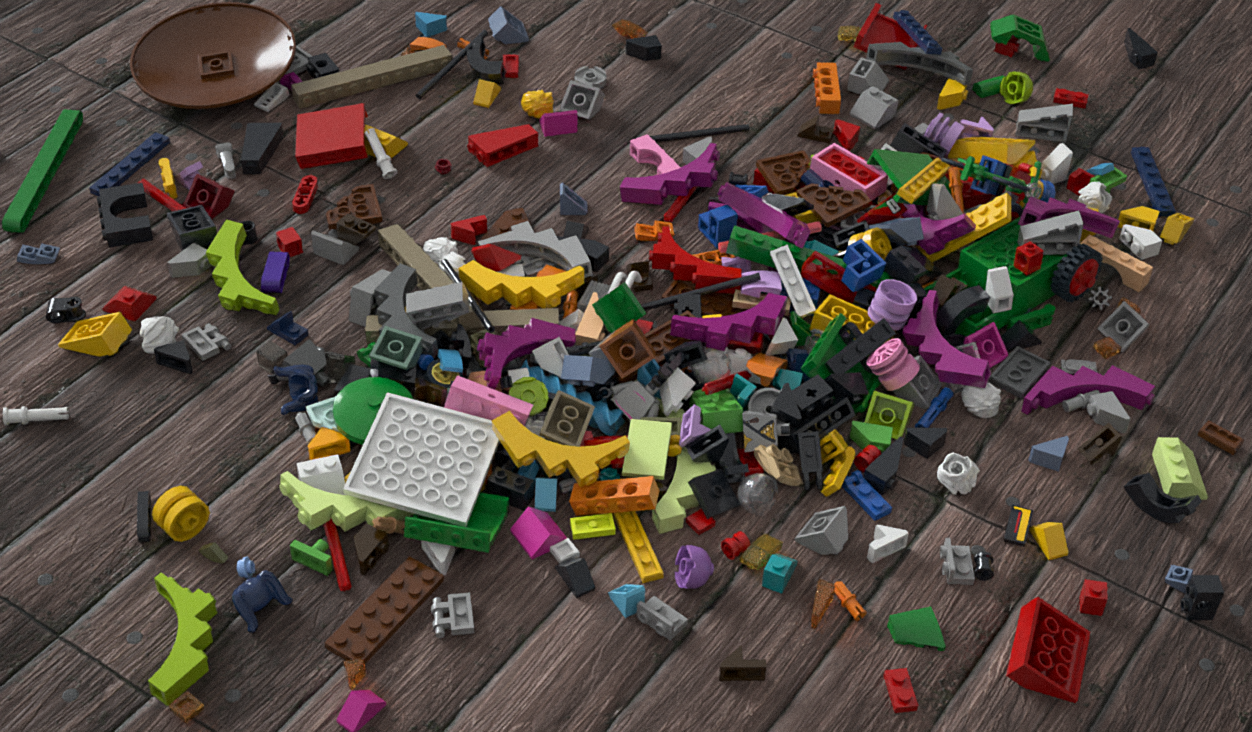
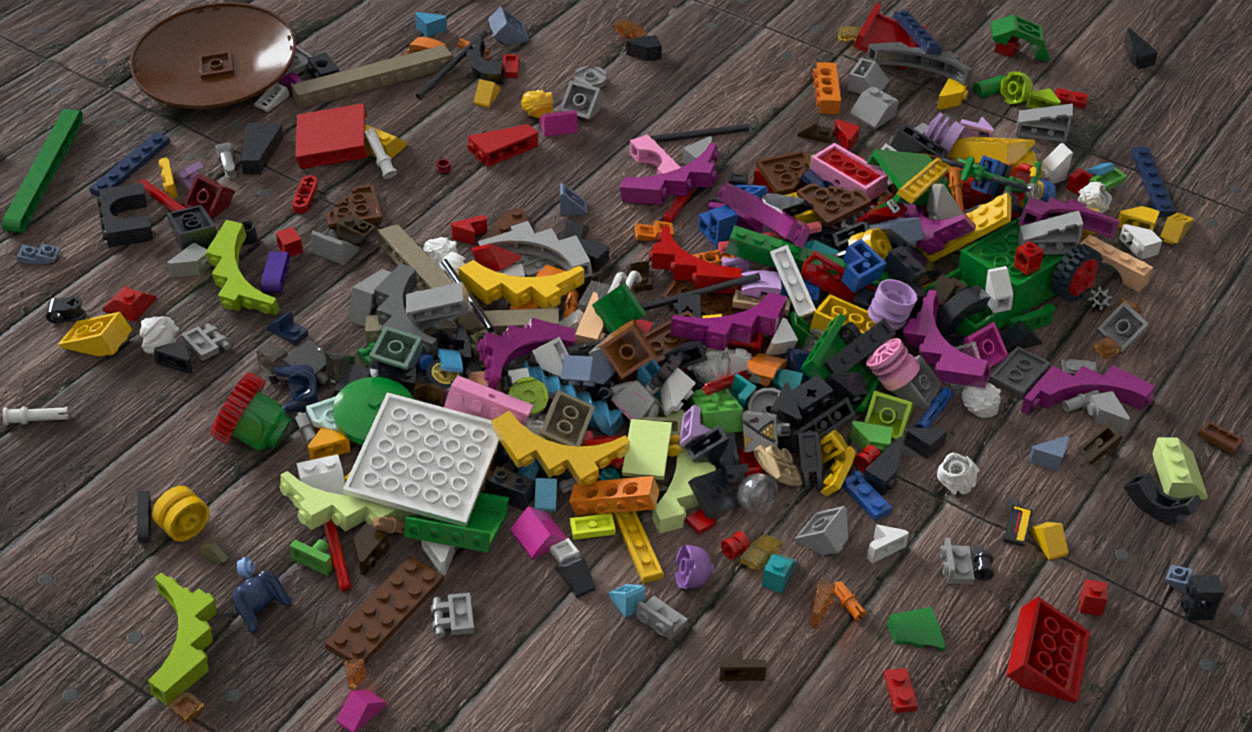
none -> piece [210,372,292,452]
none -> lime slope [1025,89,1061,109]

